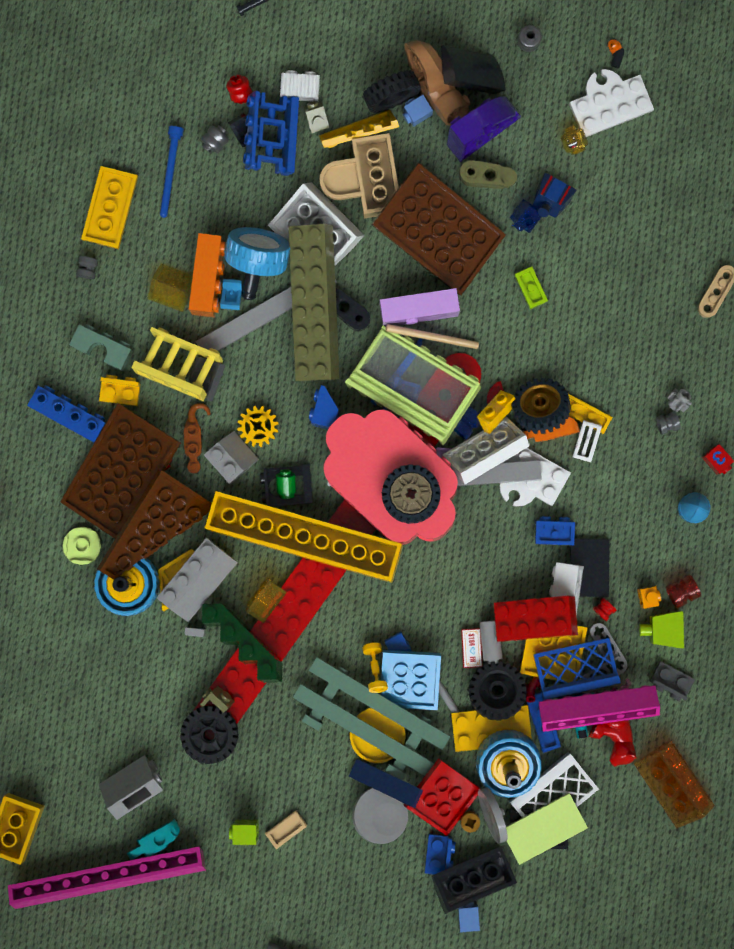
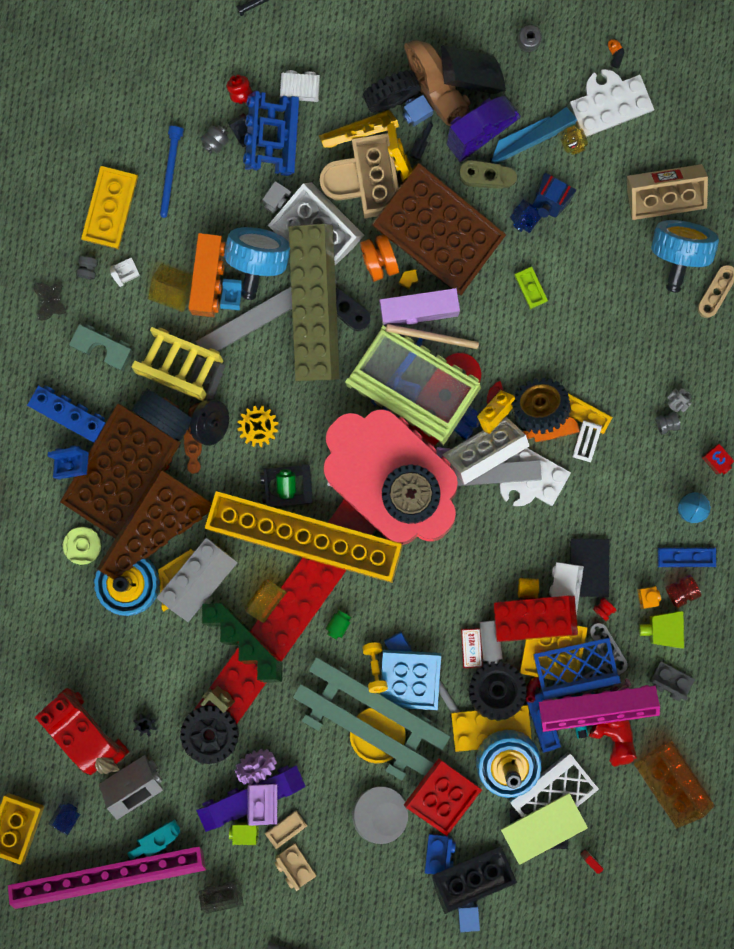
yellow bracket [99,375,141,407] -> none
light grey tile [185,627,206,637] -> none
light grey slope [204,431,259,485] -> none
bracket [303,101,329,133] -> none
blue slope [309,385,339,430] -> none
dark blue tile [349,759,423,808] -> none
pearl gold wheel [460,811,480,833] -> none
light grey piece [478,787,508,844] -> none
blue bracket [535,516,575,545] -> none
none -> clear smoke piece [33,283,66,321]
none -> red piece [35,688,130,775]
none -> blue bracket [47,446,89,480]
none -> clear blue brick [48,803,81,835]
none -> white tile [110,258,140,287]
none -> black wheel [132,388,191,441]
none -> black gear [133,713,157,737]
none -> black wheel [190,399,229,446]
none -> dark purple brick [196,765,306,832]
none -> clear smoke brick [198,881,244,914]
none -> lavender gear [235,749,277,785]
none -> lavender plate [248,784,277,826]
none -> light grey brick [262,181,292,213]
none -> tan bracket [275,843,317,891]
none -> green brick [325,610,352,640]
none -> orange wheel [360,234,399,282]
none -> yellow wing [387,122,412,182]
none -> yellow piece [399,270,418,289]
none -> black axle [410,123,433,161]
none -> dark azure wedge [491,107,577,164]
none -> yellow piece [518,578,539,599]
none -> red tile [581,849,604,874]
none -> tan slope [627,164,708,220]
none -> dark azure wheel [651,220,719,293]
none -> blue tile [657,548,716,567]

